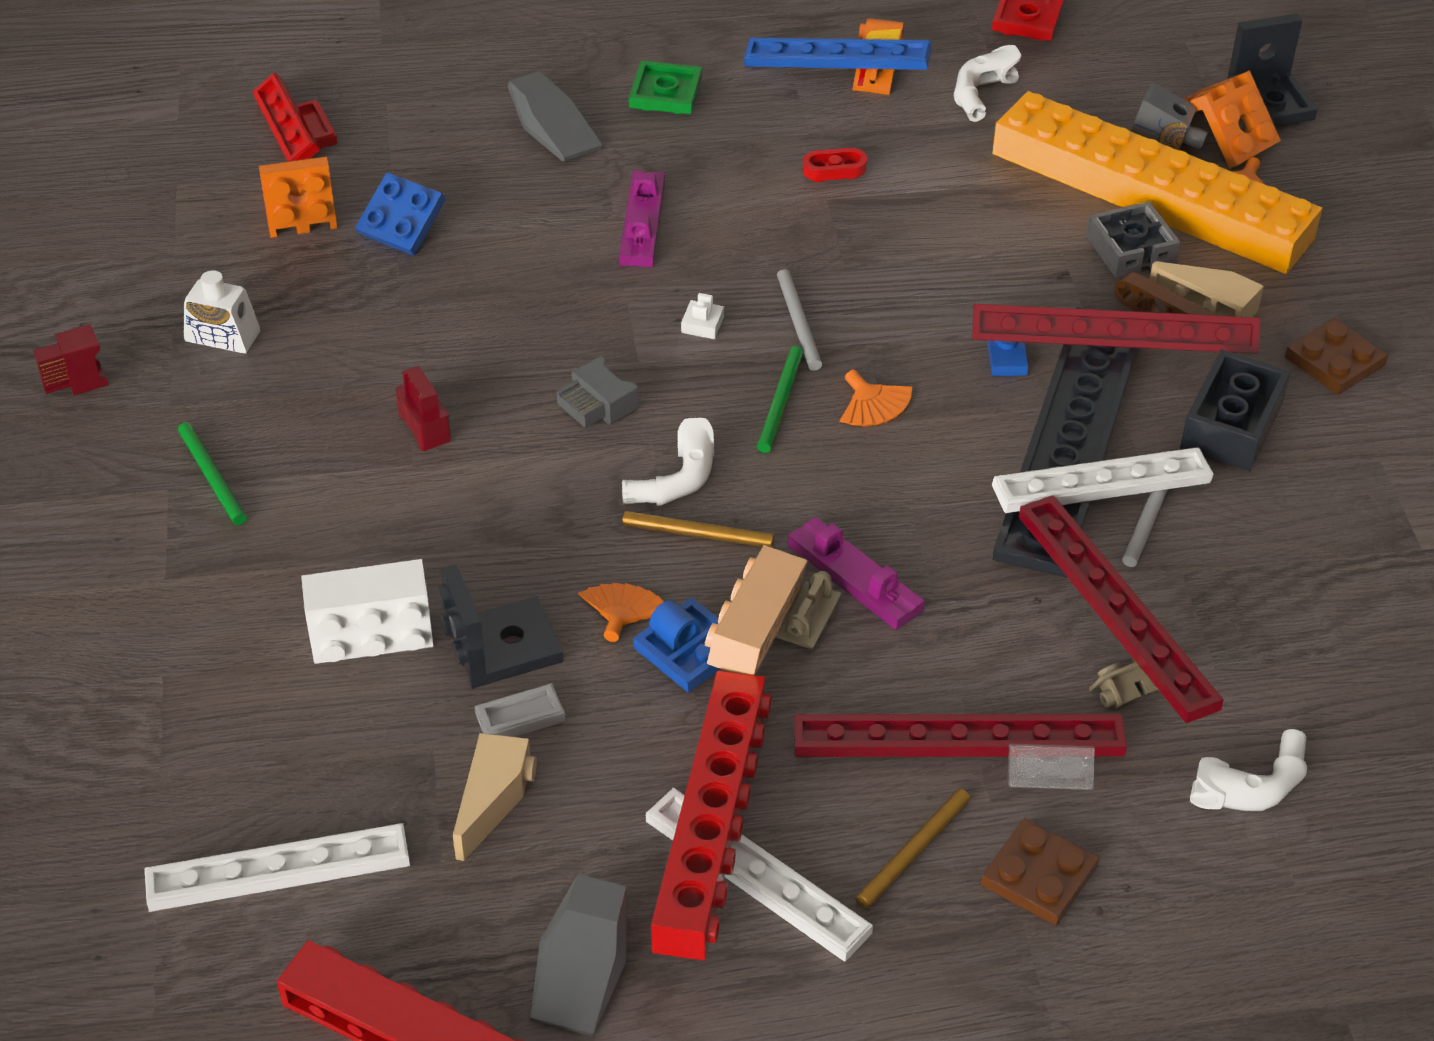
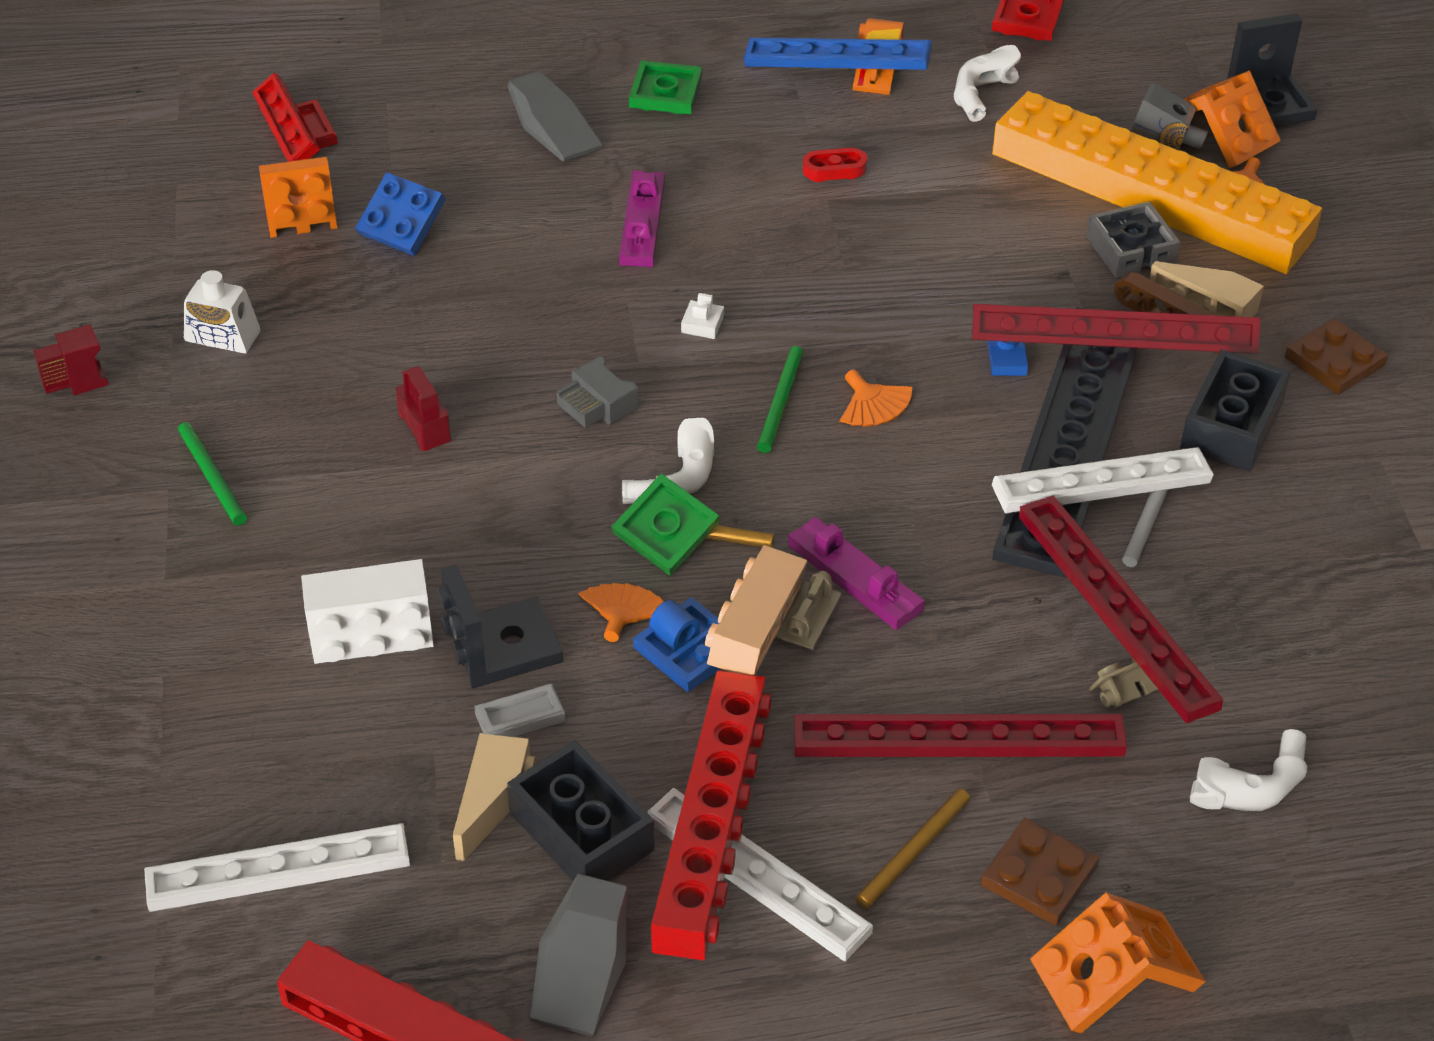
light grey bar [777,269,822,371] -> none
clear plate [1008,743,1095,790] -> none
none -> black brick [507,740,655,881]
none -> green plate [611,473,720,576]
none -> orange bracket [1030,892,1206,1033]

